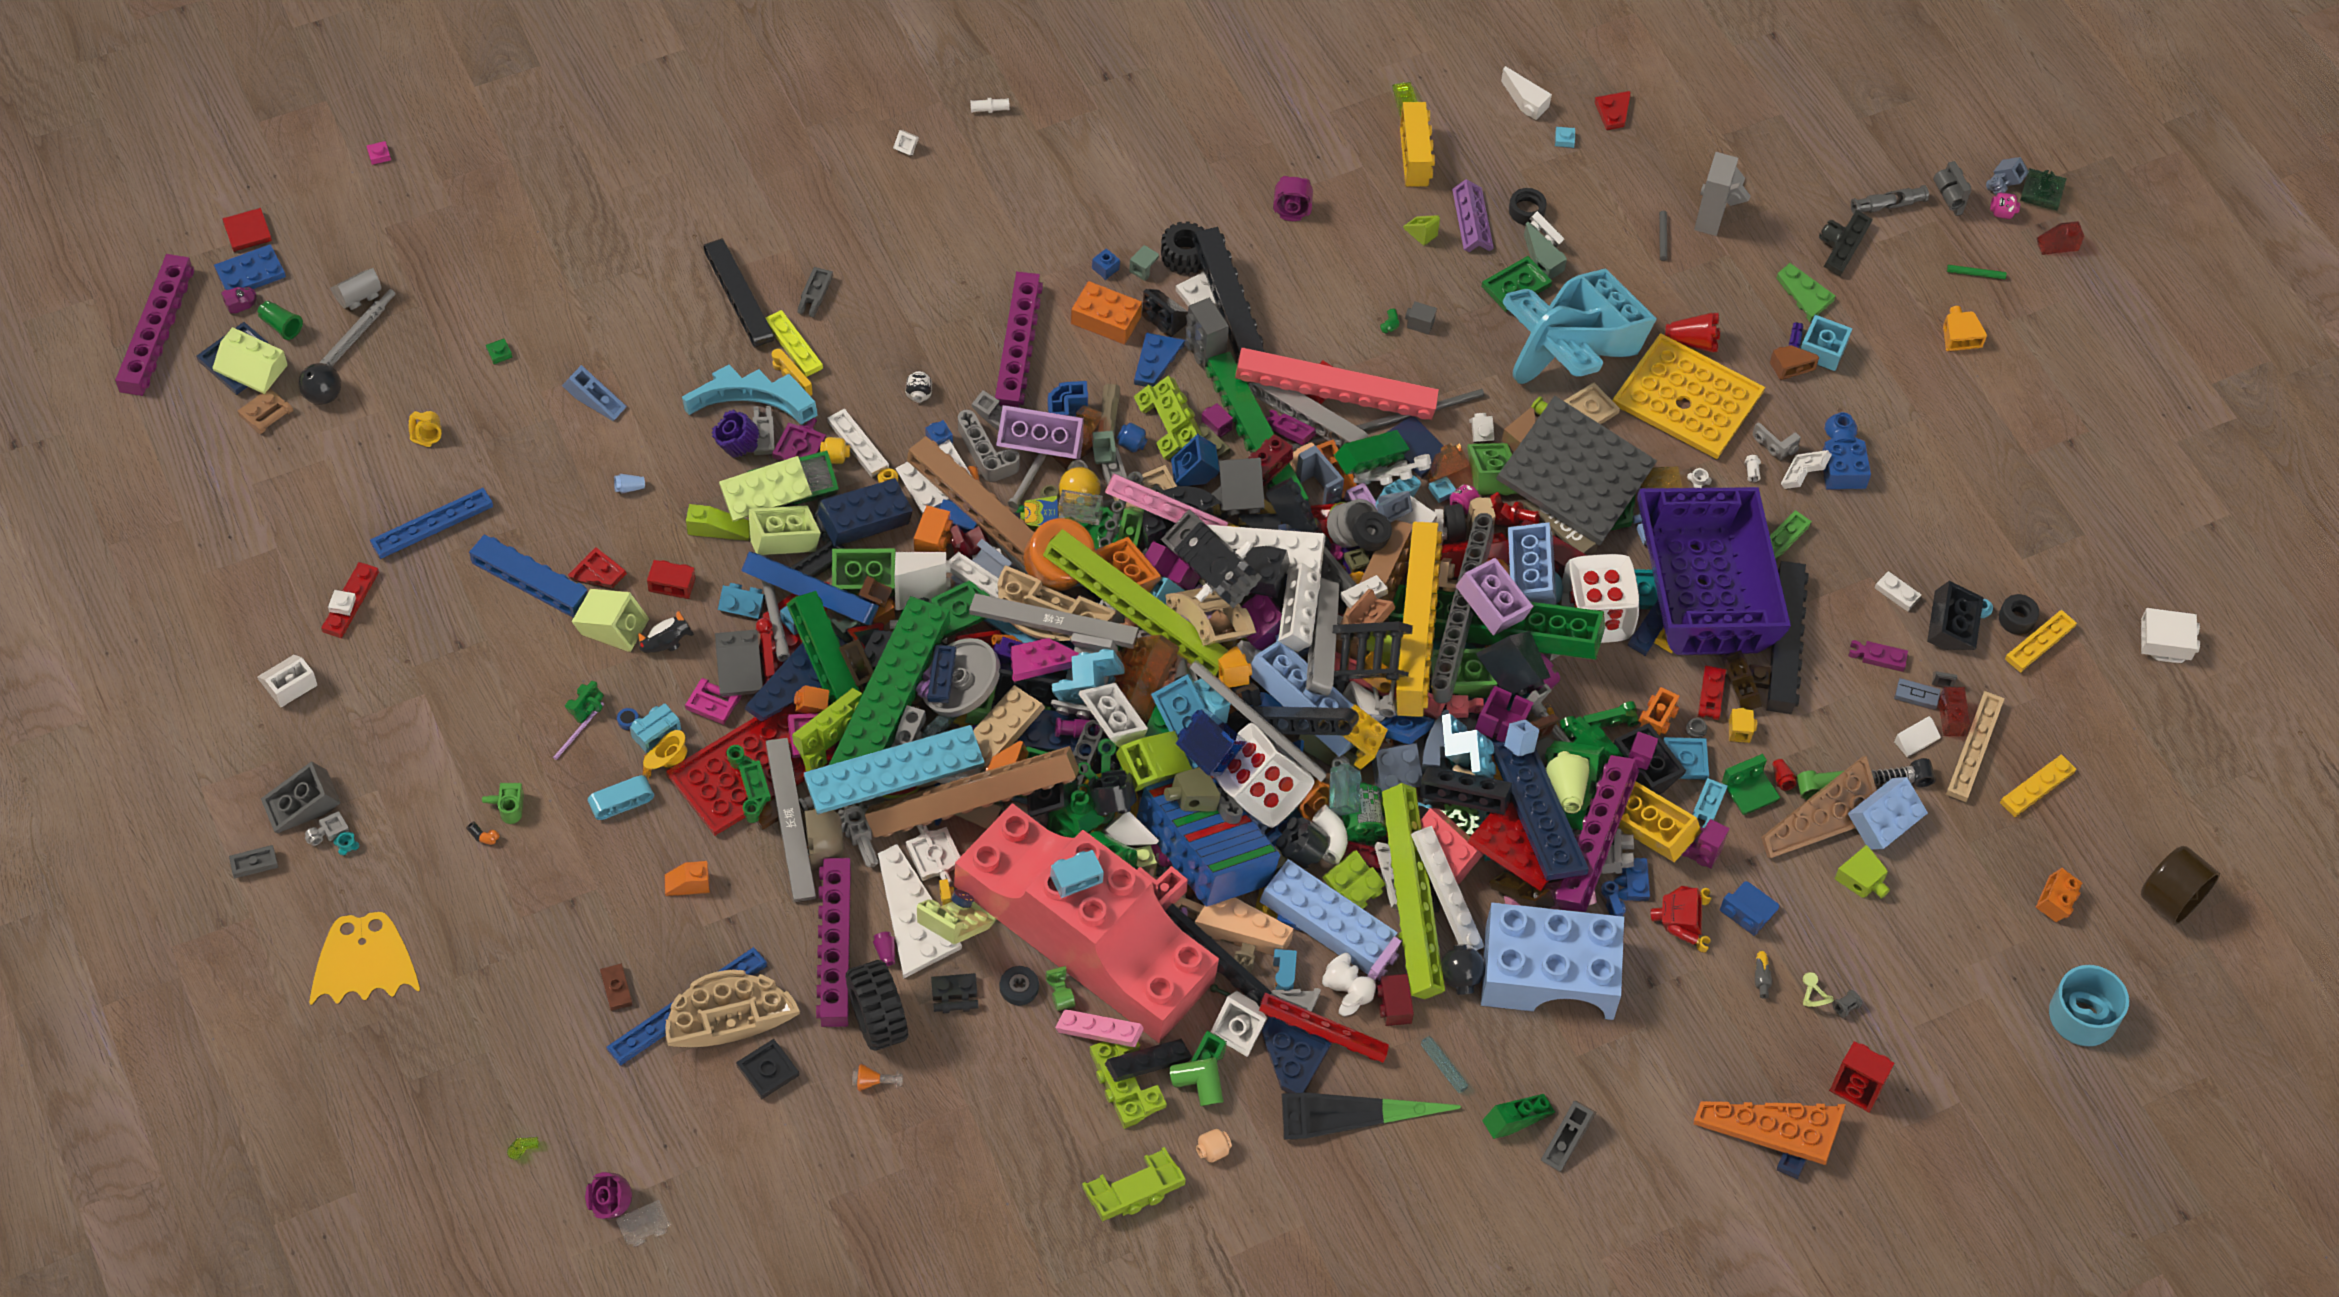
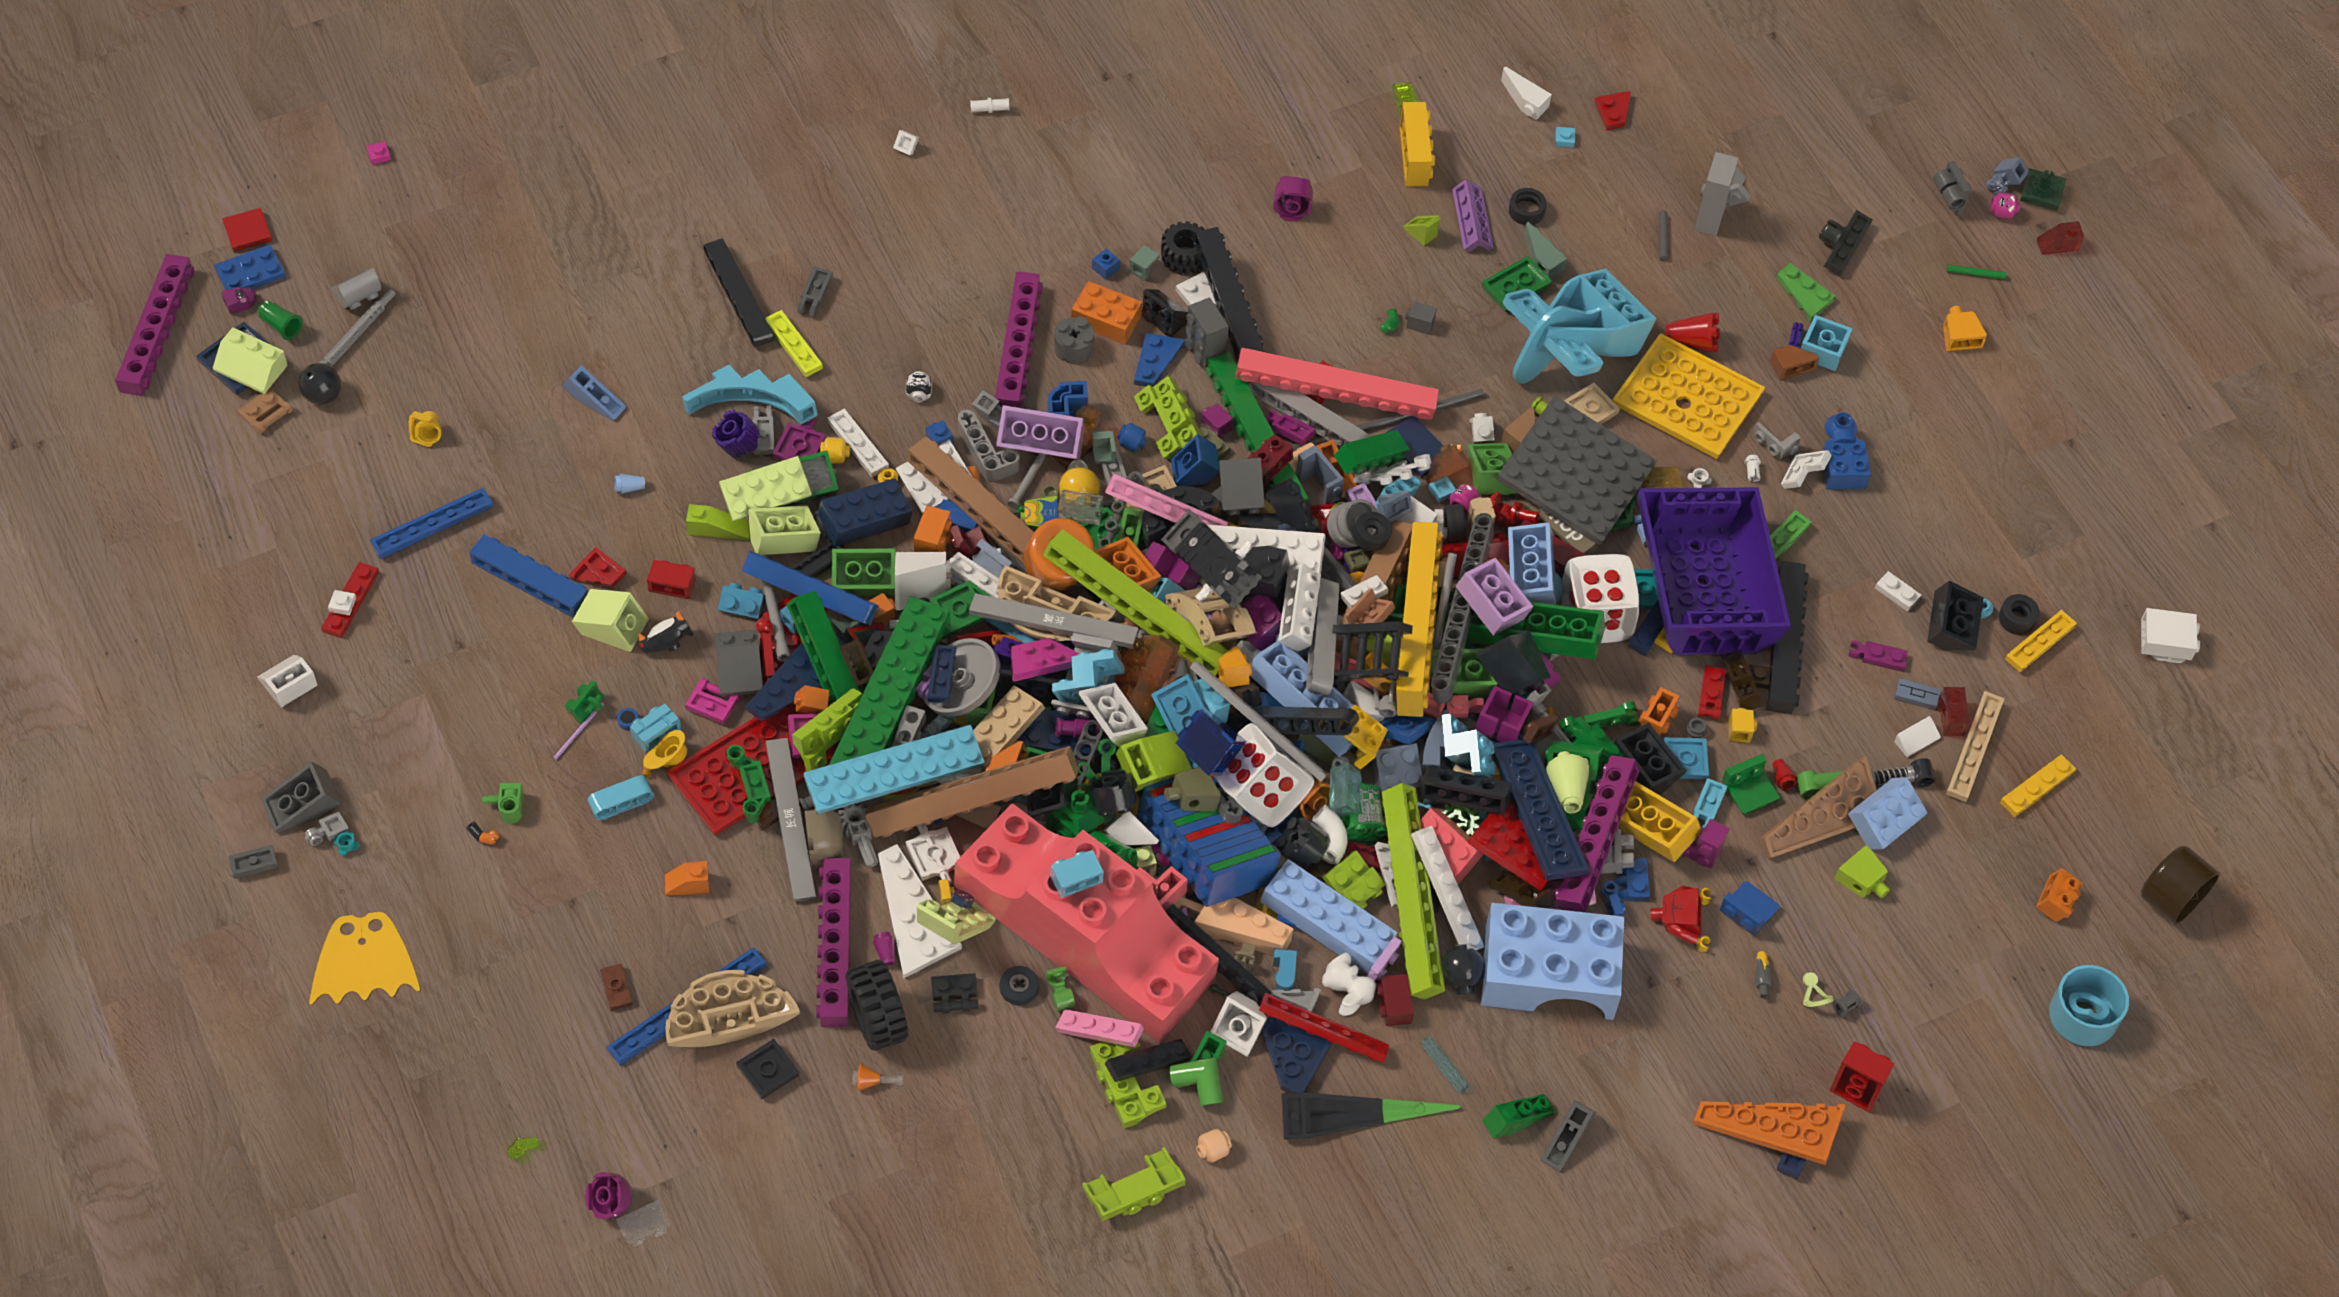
green plate [486,338,513,364] -> none
yellow plate [772,349,813,397] -> none
reddish brown panel [859,576,892,608] -> none
dark tan axle [1098,383,1120,441] -> none
light blue brick [1504,720,1539,756] -> none
white plate [1530,211,1564,247] -> none
magenta brick [1628,731,1658,770] -> none
dark grey piece [1851,185,1929,214] -> none
dark grey slope [1932,671,1957,689] -> none
none -> dark grey brick [1054,316,1094,364]
none -> dark brown plate [1312,858,1337,883]
none -> light grey bar [1429,553,1457,679]

